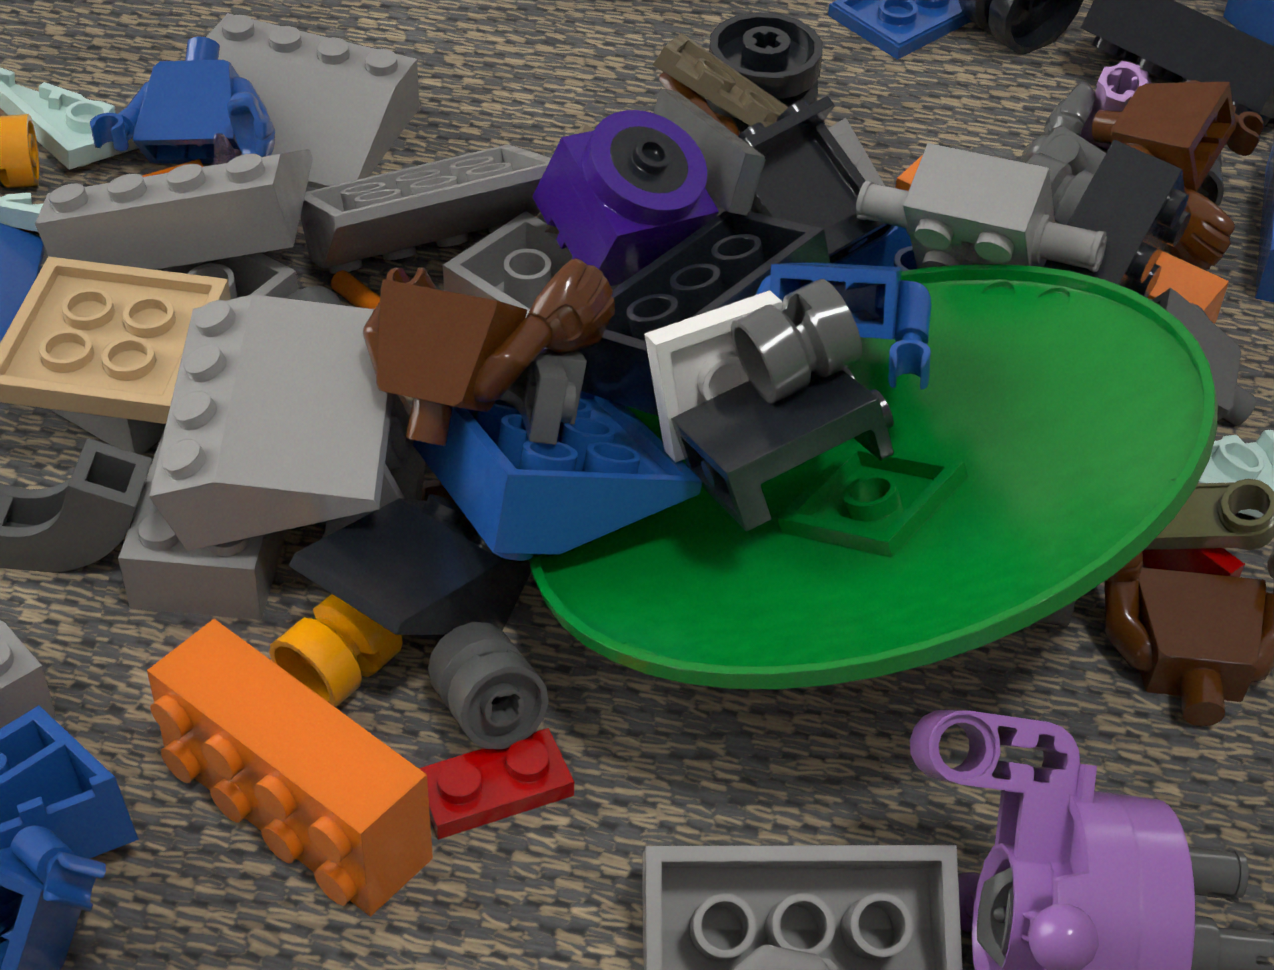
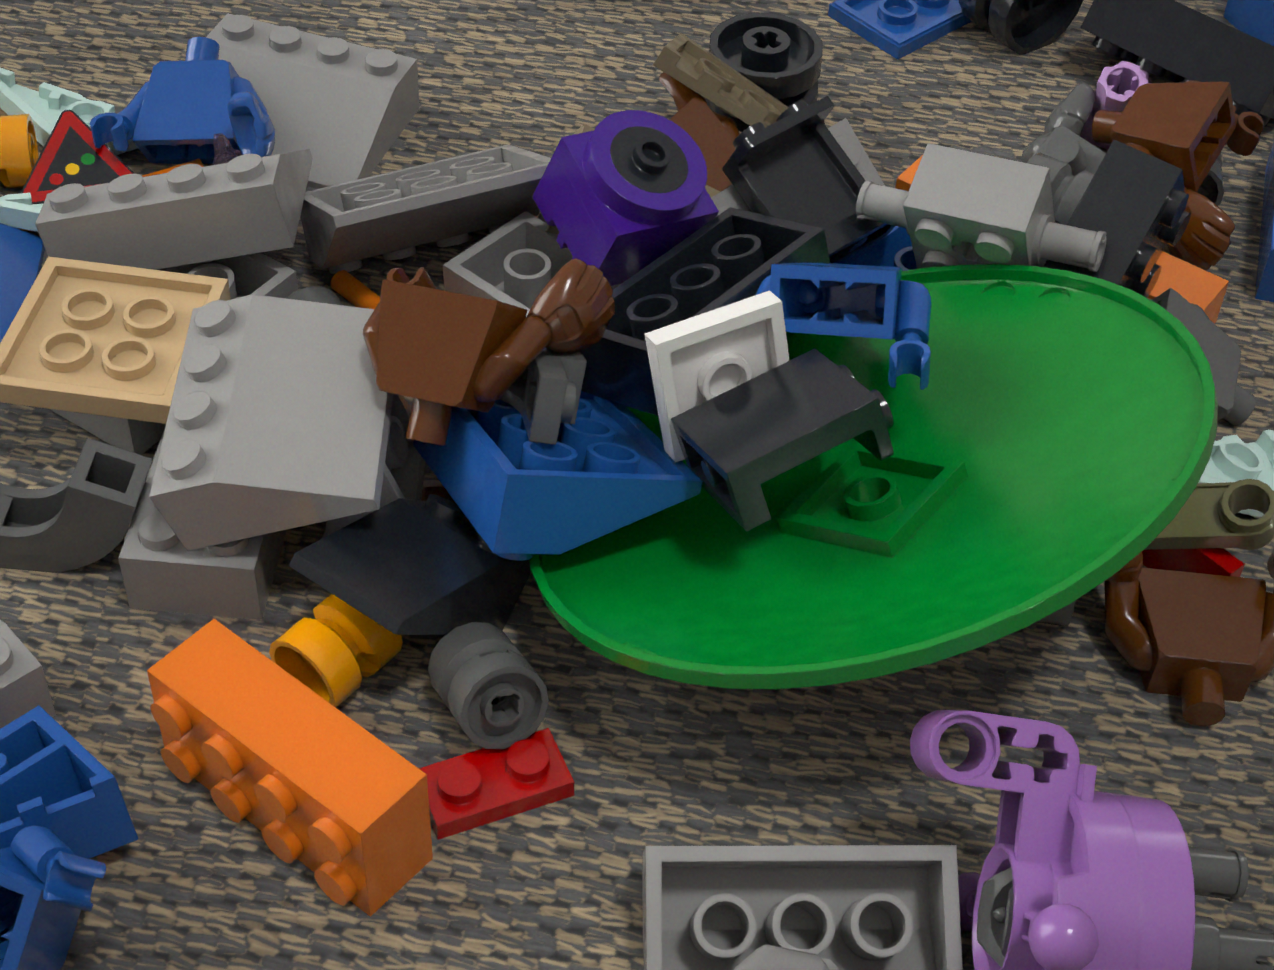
dark grey tile [654,88,766,216] -> none
dark grey wheel [730,279,863,403] -> none
none -> piece [21,110,135,204]

